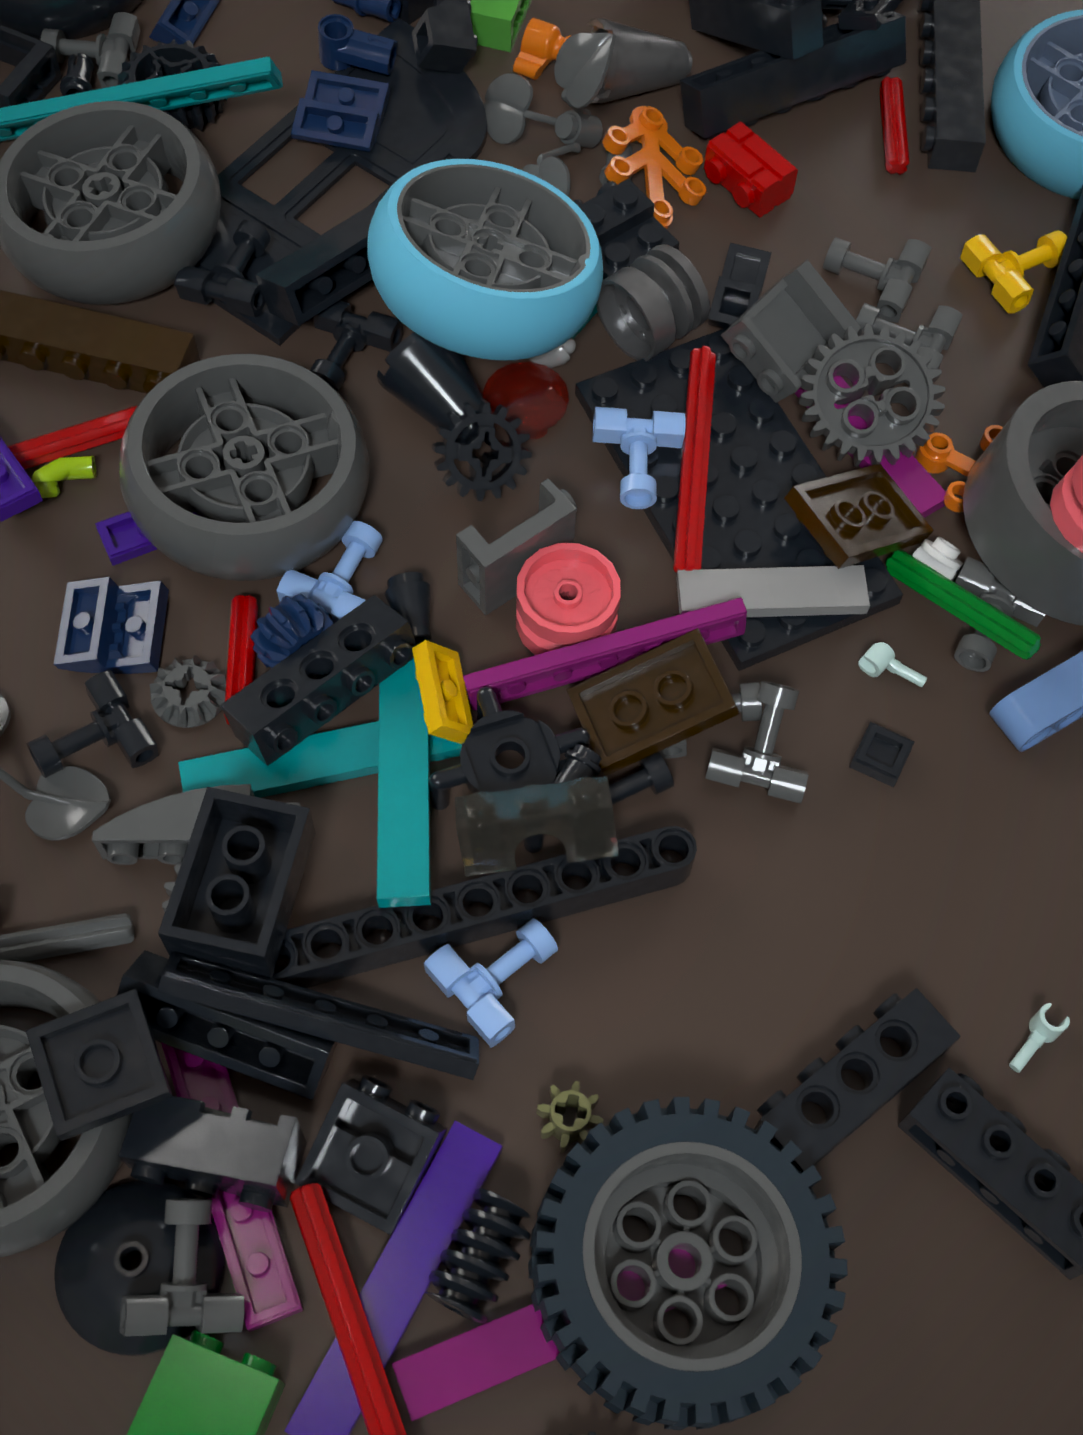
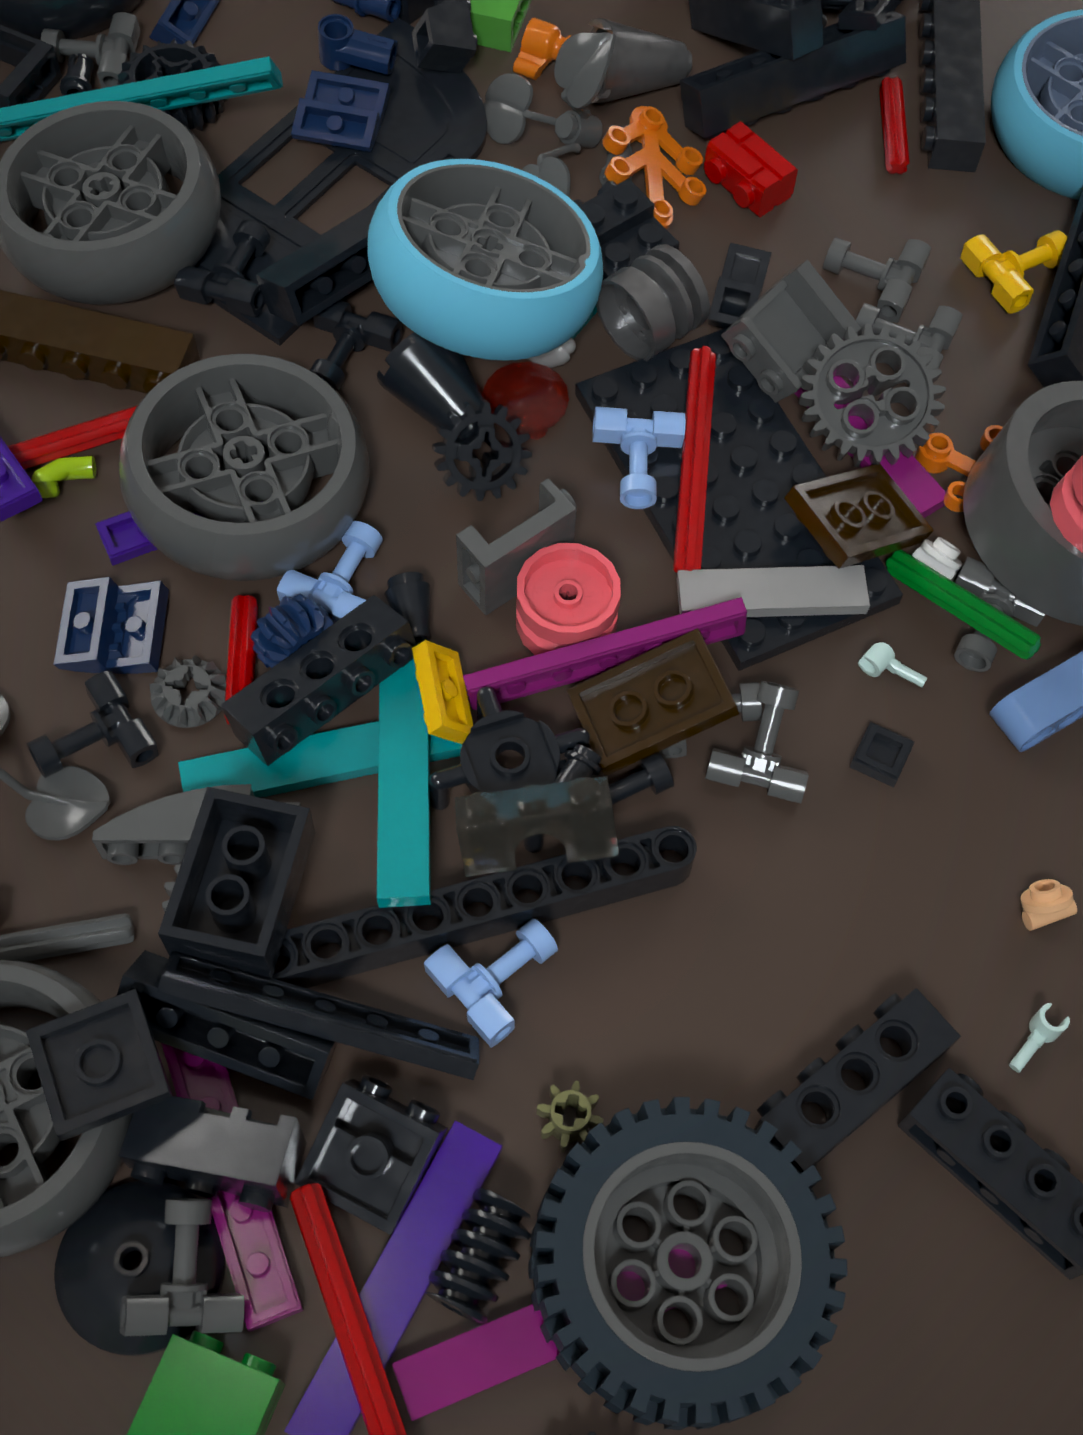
none -> light nougat plate [1021,879,1077,931]

